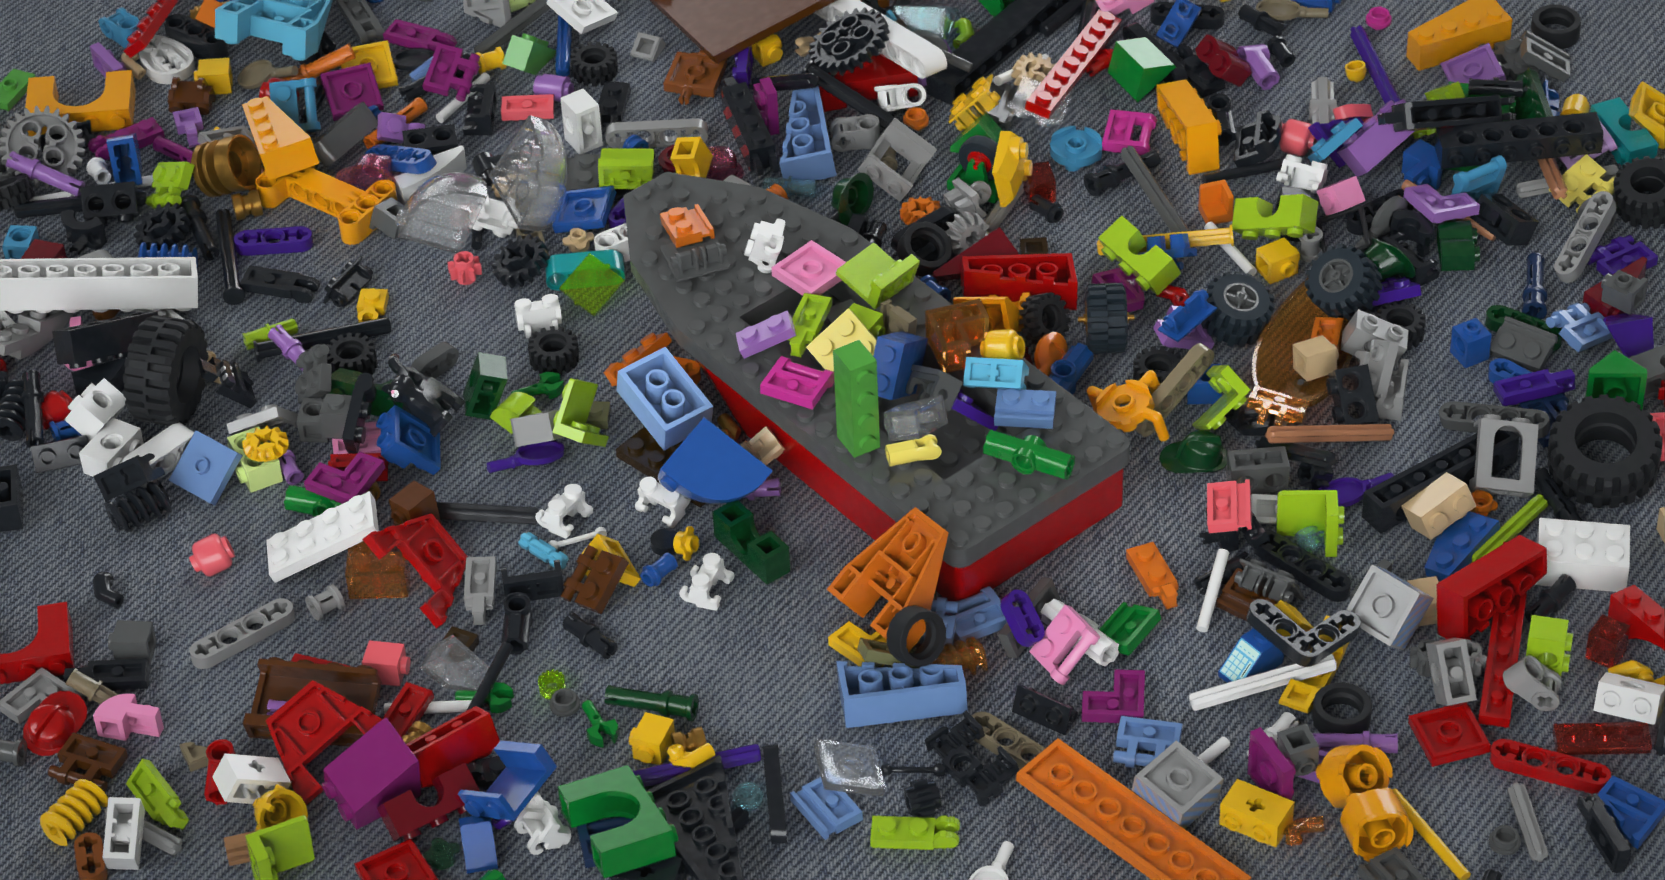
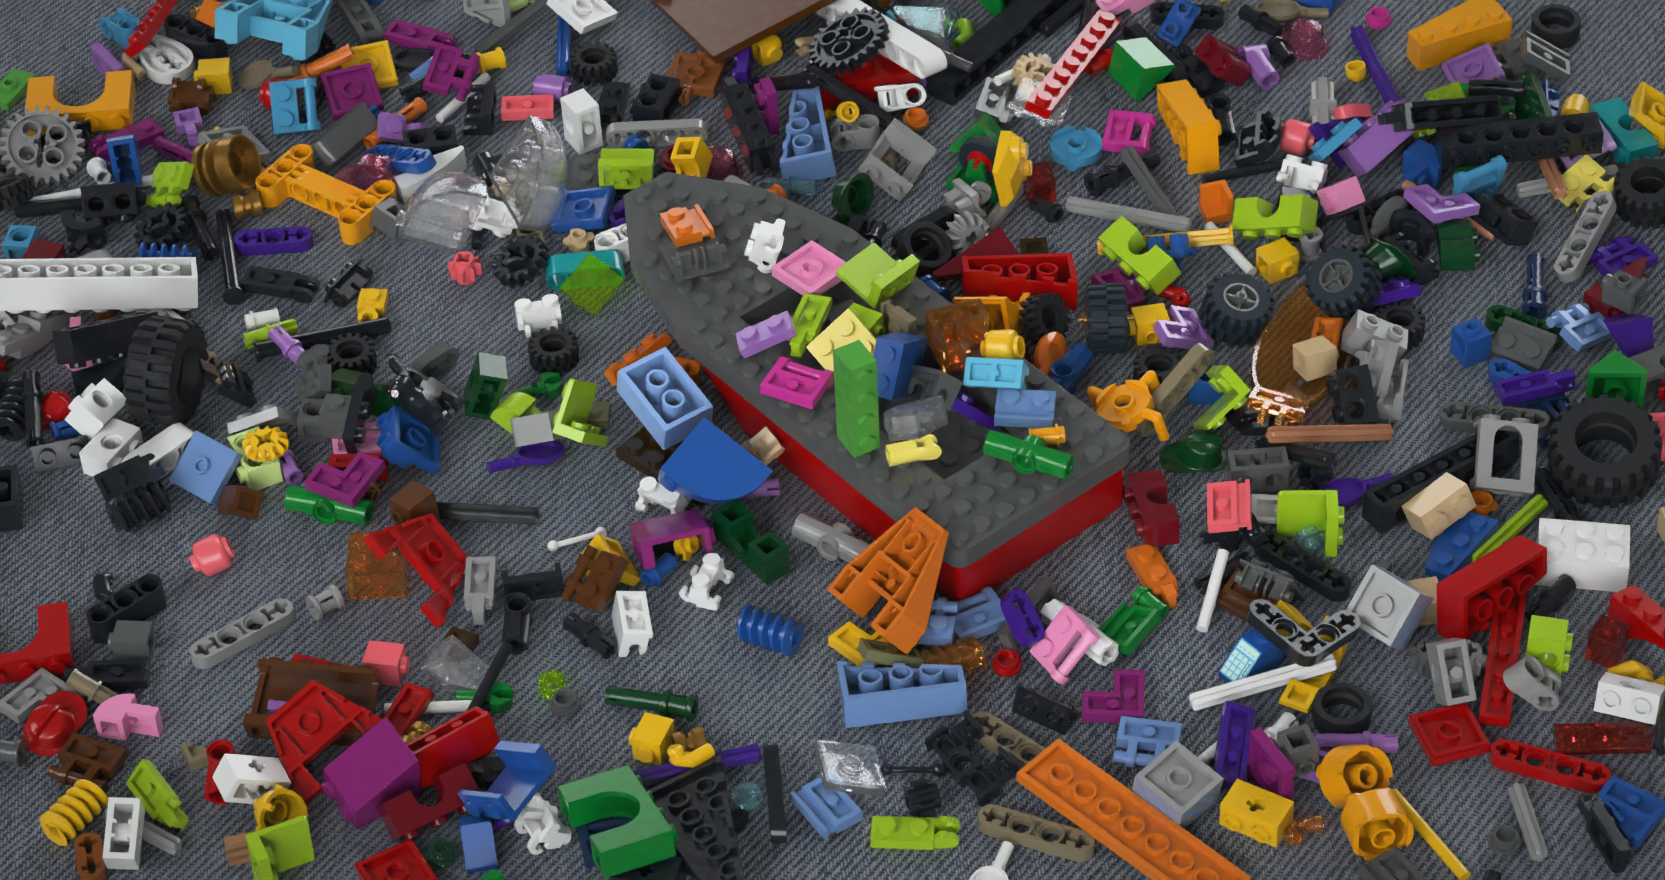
medium lavender pin [6,151,85,196] -> none
light orange wedge [242,96,320,181] -> none
white plate [266,491,379,583] -> none
bright green slope [502,33,556,75] -> none
medium azure axle [518,532,569,569] -> none
white piece [535,484,593,539] -> none
green bar [582,700,619,748] -> none
light grey slope [630,32,666,62] -> none
pearl gold arm [717,413,741,442] -> none
black tyre [887,605,946,667] -> none
orange gear [900,196,941,225] -> none
yellow hinge [948,74,1001,132] -> none
blue hinge [1158,289,1217,342] -> none
none -> black beam [86,574,166,644]
none -> reddish brown panel [217,485,263,520]
none -> white pin [244,308,280,331]
none -> white hinge [612,591,653,657]
none -> magenta panel [629,508,716,570]
none -> black brick [630,73,681,121]
none -> blue piece [737,604,804,657]
none -> light grey piece [792,513,870,562]
none -> yellow hinge [824,101,859,123]
none -> dark tan beam [977,804,1095,862]
none -> red plate [992,649,1022,677]
none -> light orange pin [1028,423,1066,447]
none -> light grey axle [1065,196,1192,232]
none -> dark red arch [1123,469,1179,547]
none -> yellow brick [1128,303,1170,346]
none -> green pin [1131,586,1170,621]
none -> dark purple plate [1213,700,1255,789]
none -> clear pink piece [1279,18,1330,60]

